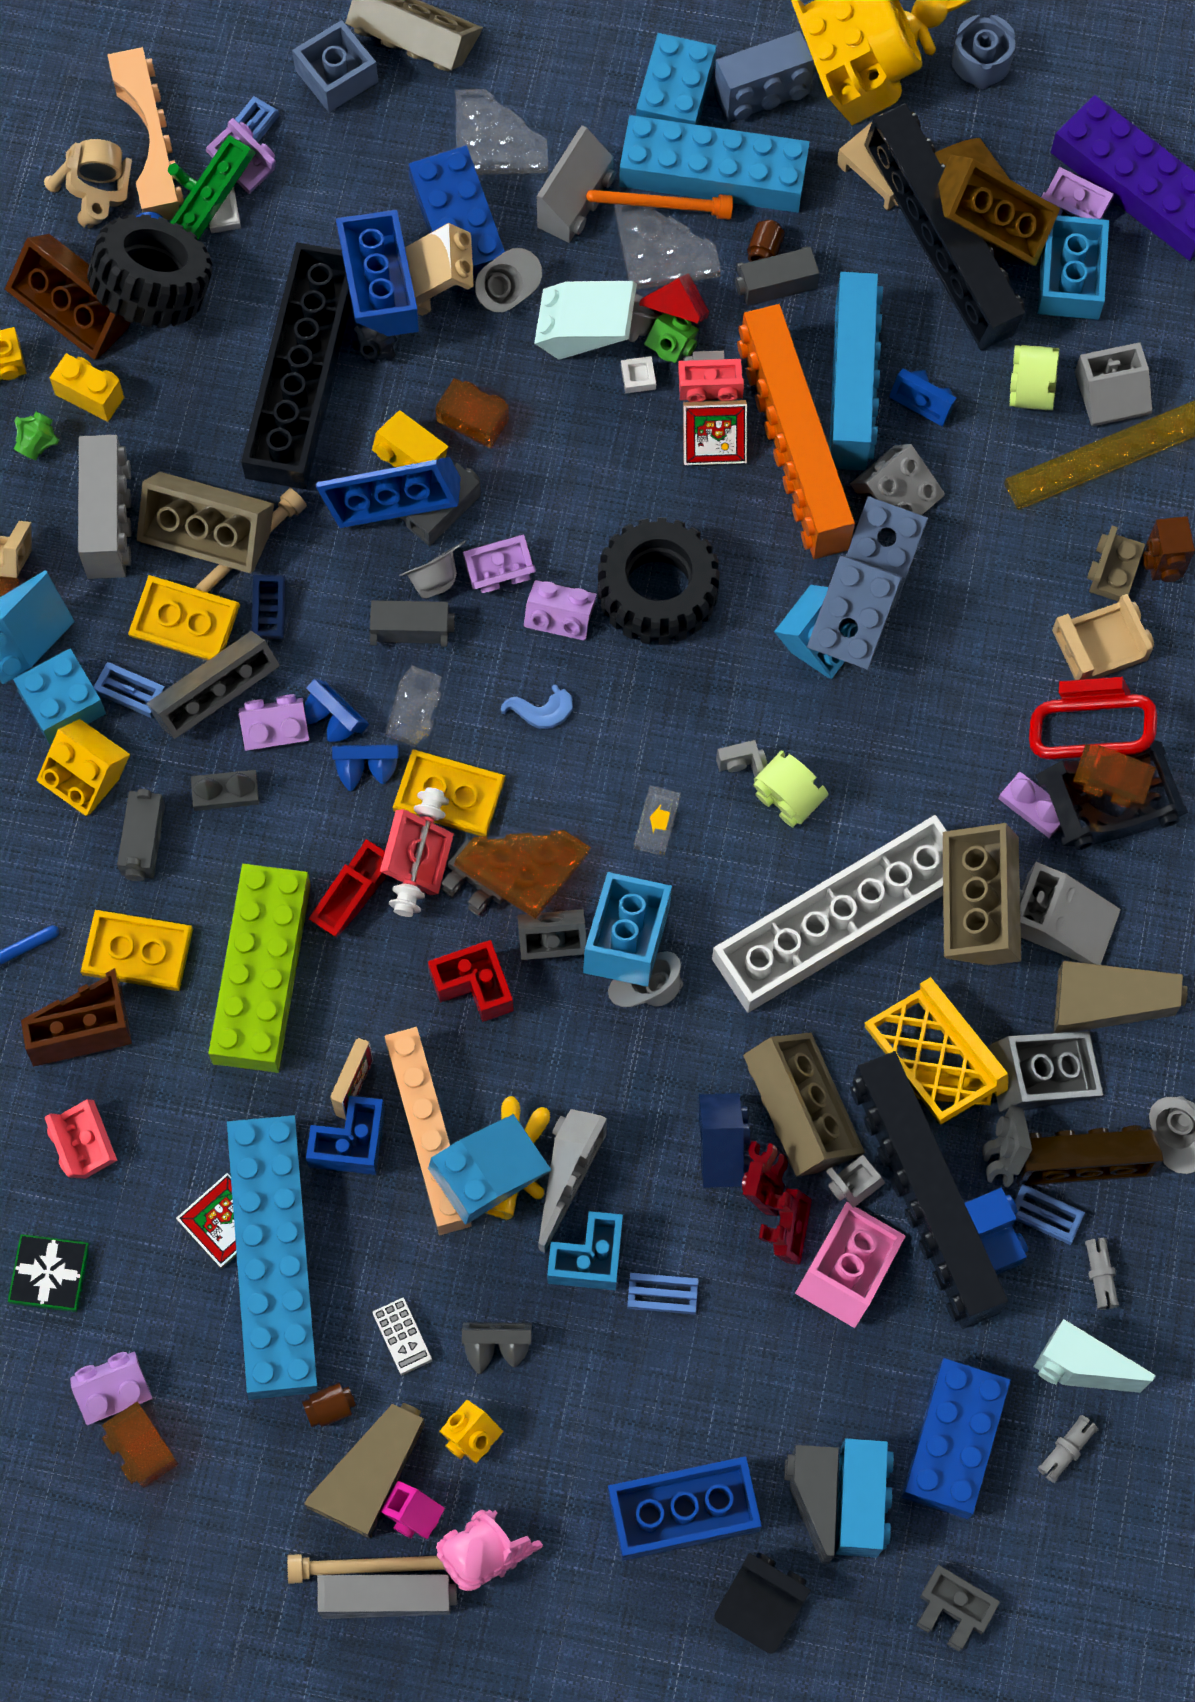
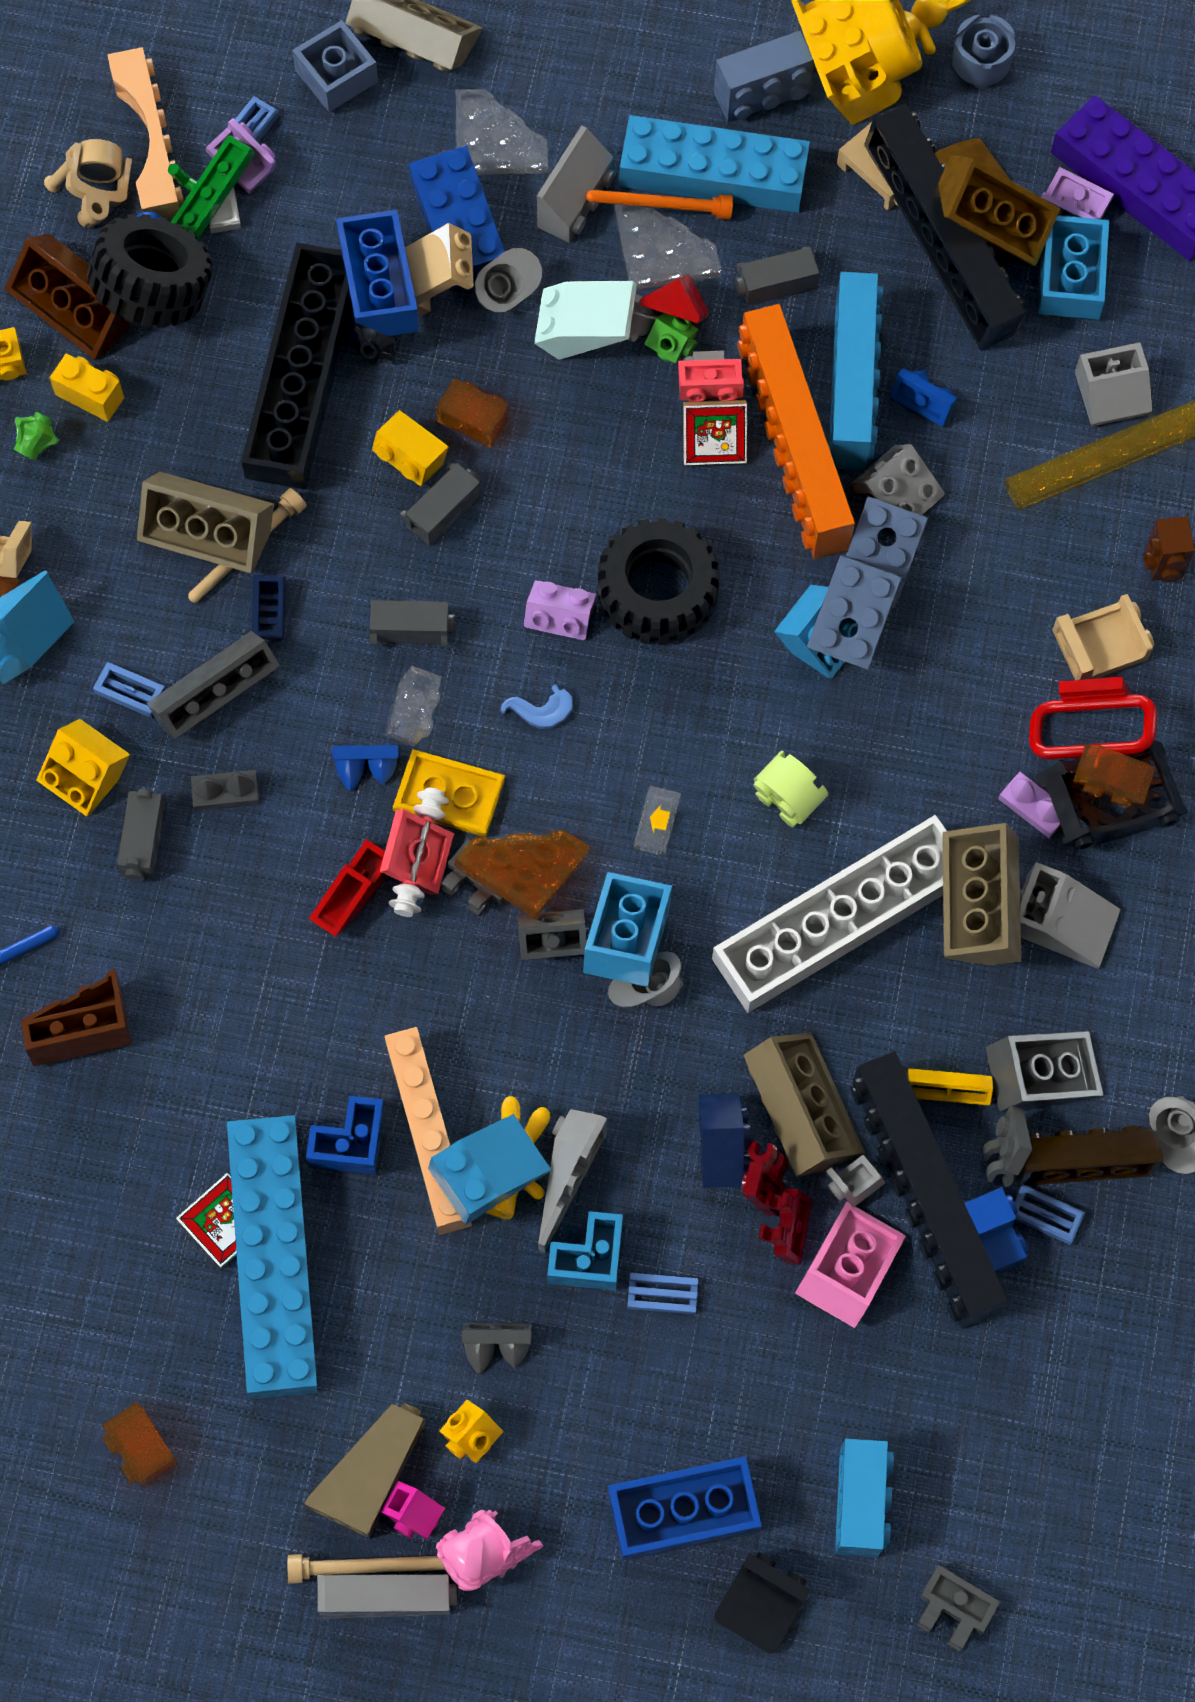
black tile [8,1234,90,1312] -> none
dark azure brick [13,648,106,745] -> none
coral bracket [45,1099,117,1179] -> none
lavender bracket [70,1352,152,1425] -> none
light grey brick [78,435,131,579] -> none
yellow tile [81,910,193,991] -> none
yellow tile [128,575,240,661] -> none
lime brick [208,864,311,1073] -> none
lavender bracket [239,694,309,751] -> none
reddish brown brick [302,1382,356,1428] -> none
blue tile [304,679,369,742] -> none
blue slope [316,457,461,528] -> none
tan tile [330,1038,373,1120] -> none
tile [372,1297,432,1376] -> none
light grey piece [399,540,466,599] -> none
red brick [428,940,514,1022] -> none
lavender bracket [462,534,536,593] -> none
white plate [621,356,656,394] -> none
dark azure brick [636,33,716,125] -> none
light grey bracket [716,740,767,778] -> none
reddish brown brick [747,220,785,262] -> none
dark grey slope [784,1445,838,1564] -> none
yellow fence [864,977,1008,1125] -> none
blue brick [901,1358,1011,1519] -> none
yellowish green brick [1009,345,1059,411] -> none
light aqua slope [1033,1319,1155,1393] -> none
light grey pin [1037,1415,1098,1483] -> none
dark tan slope [1054,961,1187,1033] -> none
light grey pin [1085,1238,1120,1310] -> none
dark tan bracket [1087,525,1145,602] -> none

